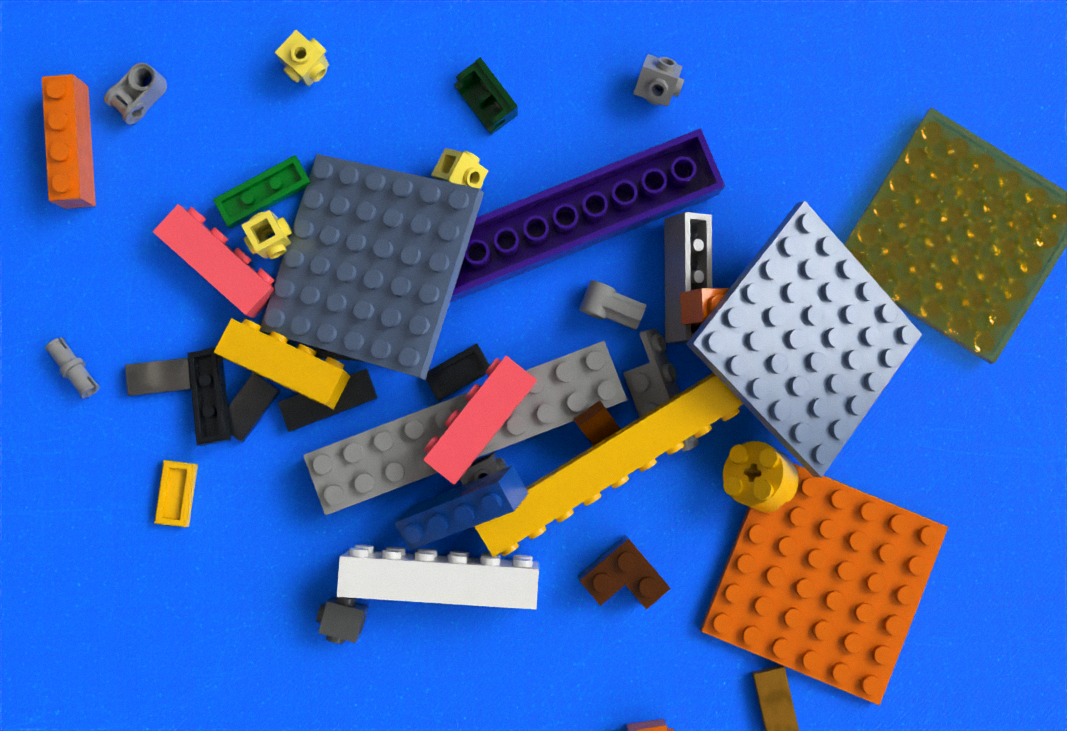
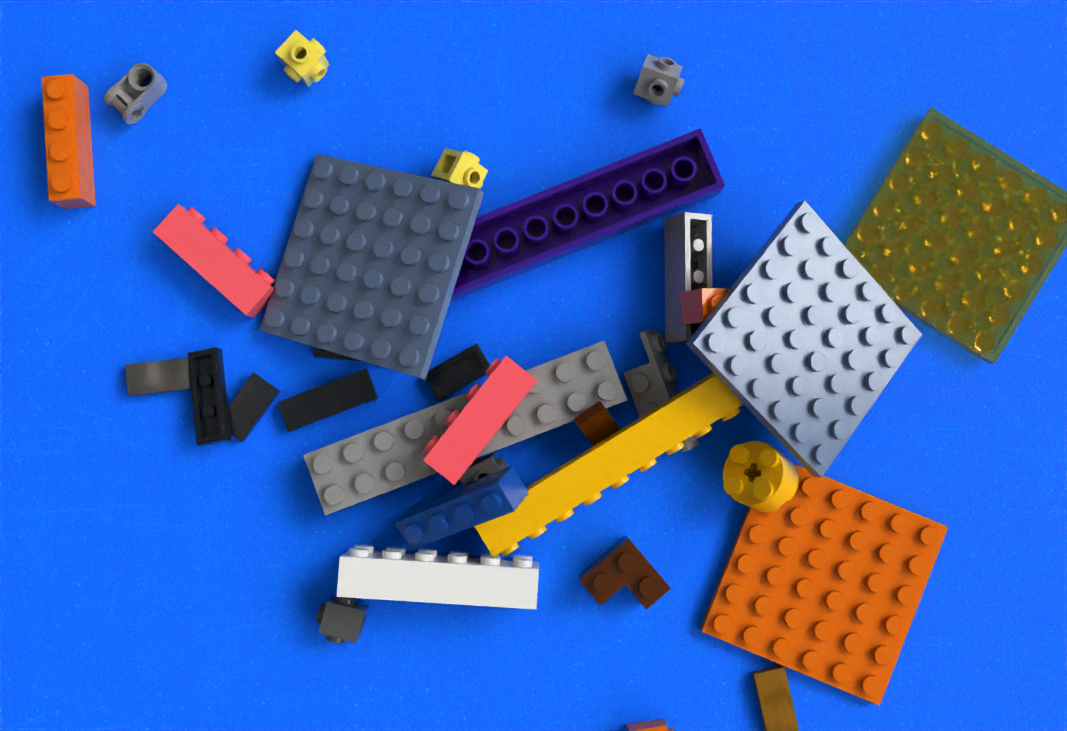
light grey pin [45,337,100,399] -> none
yellow tile [154,460,198,527] -> none
green plate [213,155,311,229] -> none
yellow brick [214,318,350,410] -> none
light yellow brick [241,210,292,259] -> none
dark green hinge [454,57,518,135] -> none
light grey piece [579,280,646,331] -> none

